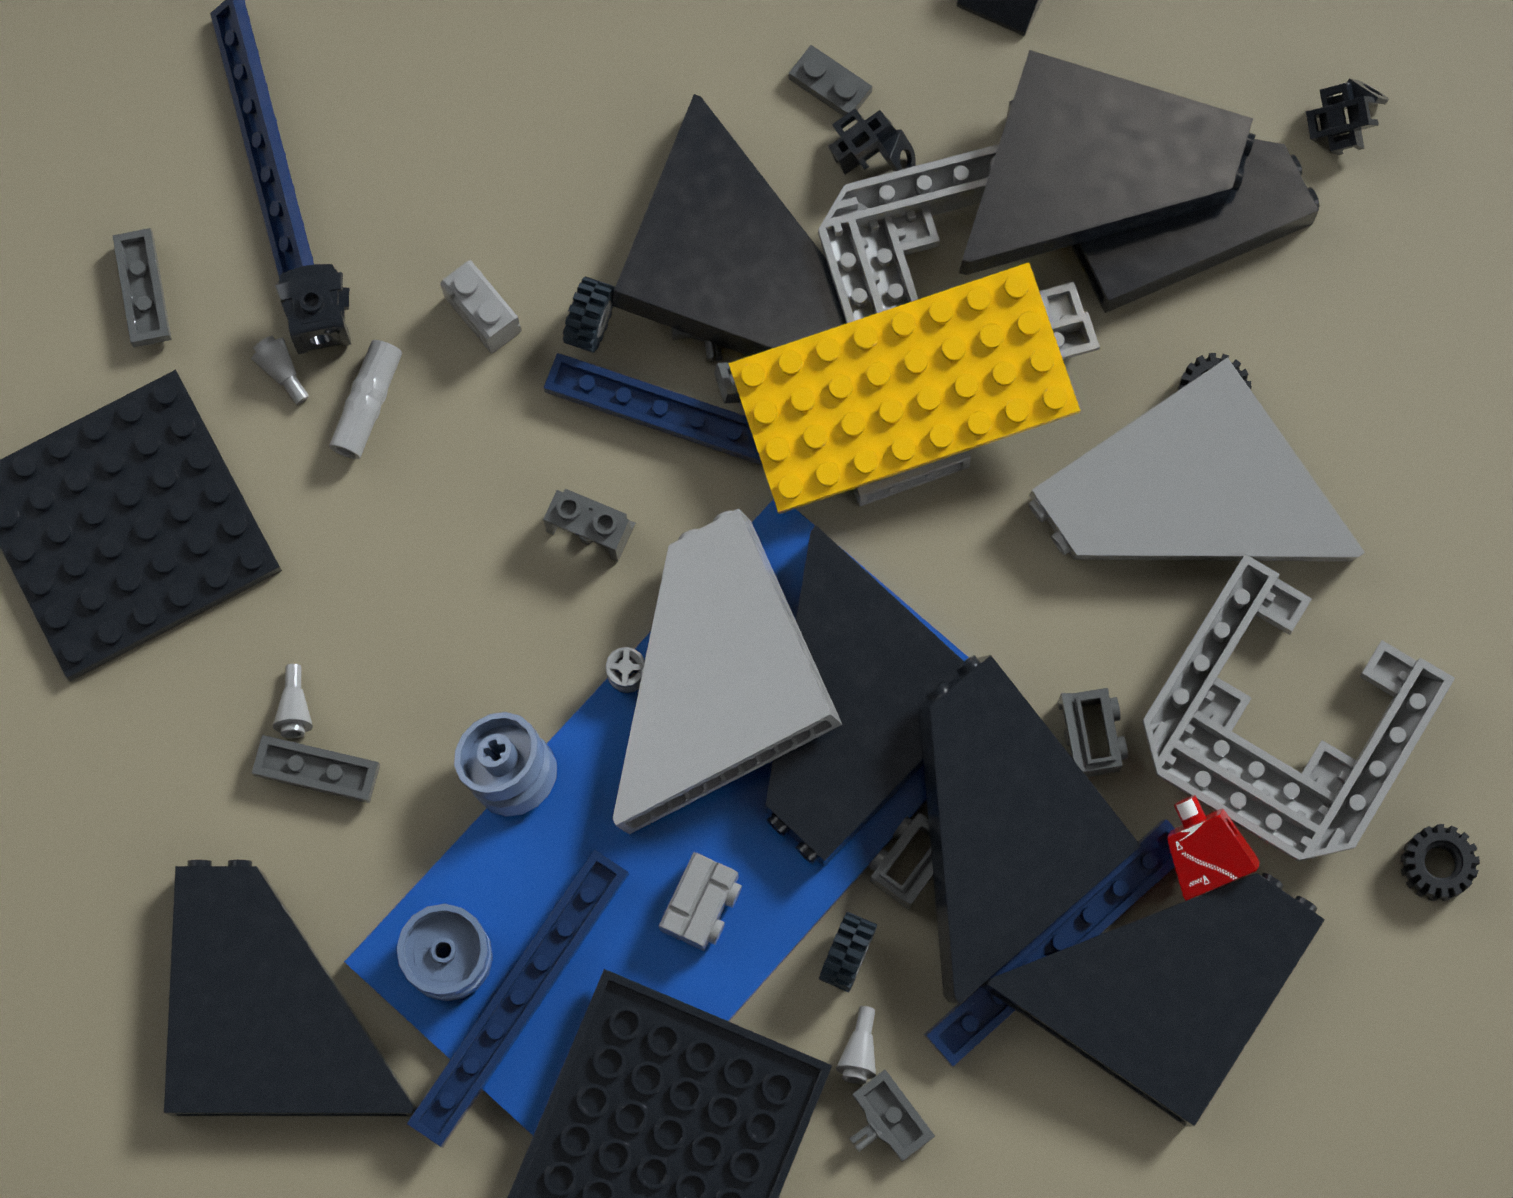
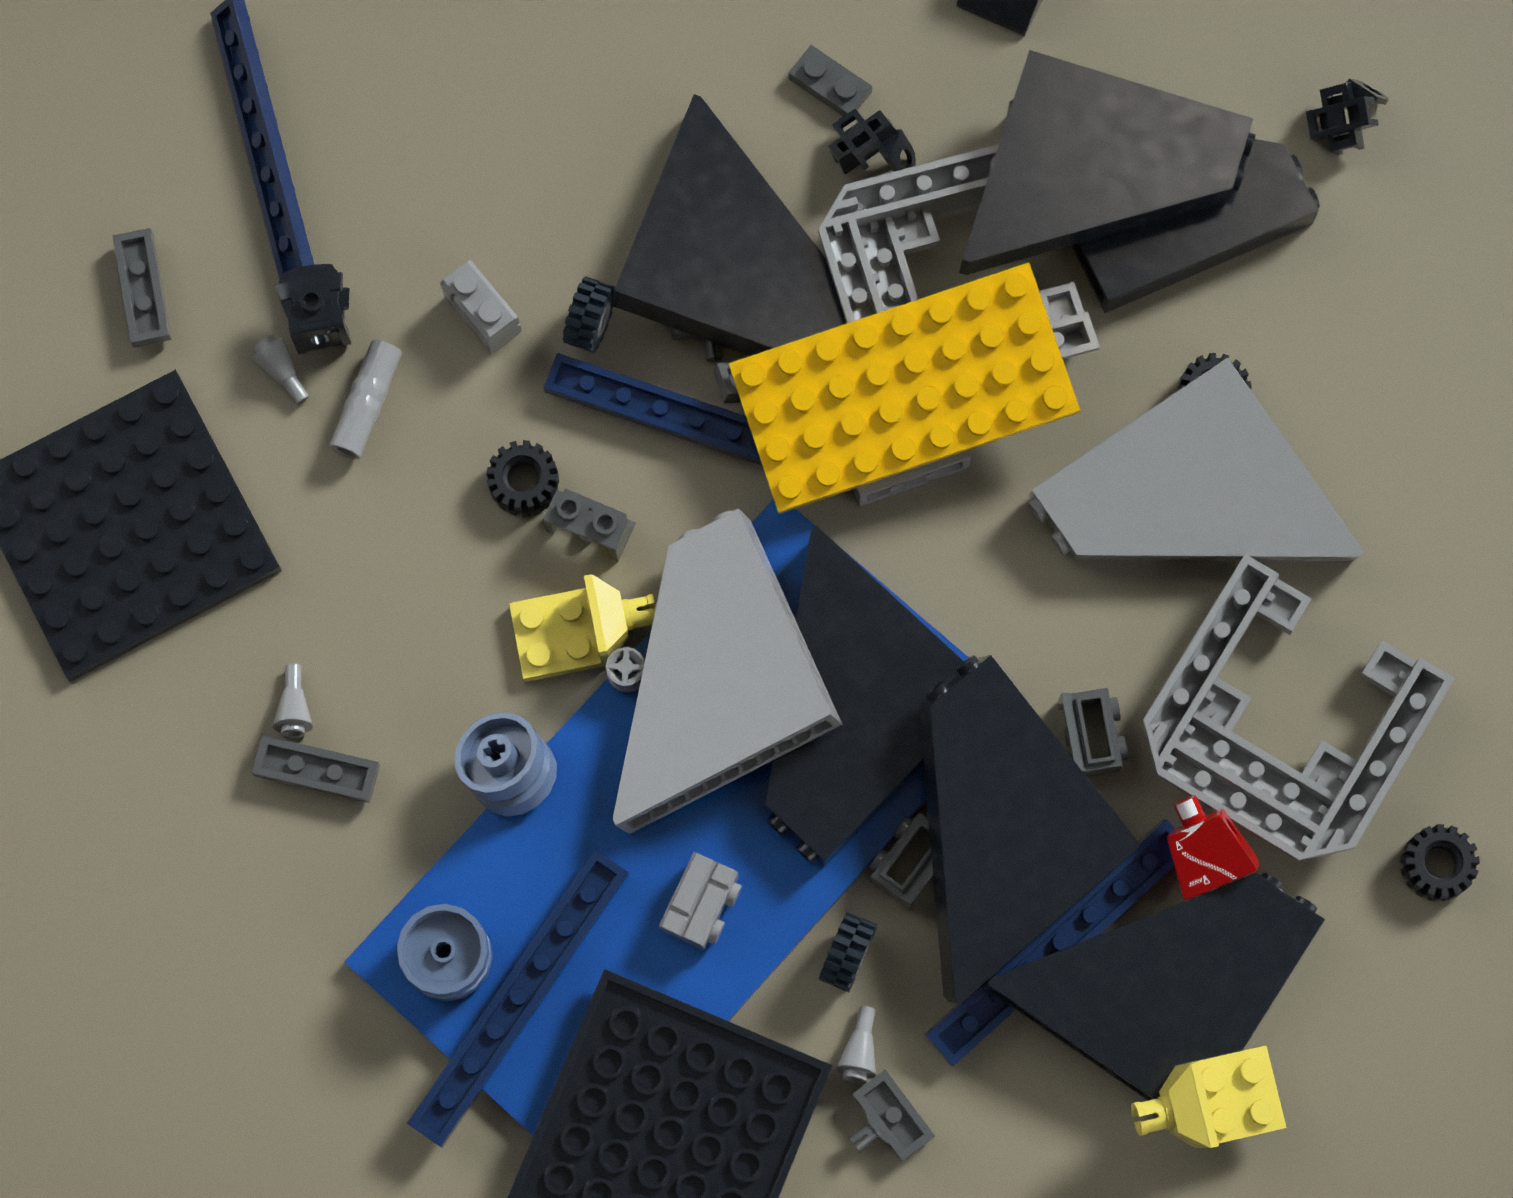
black slope [164,859,417,1117] -> none
none -> black tyre [486,440,559,517]
none -> light yellow plate [509,574,656,682]
none -> light yellow plate [1131,1046,1287,1148]

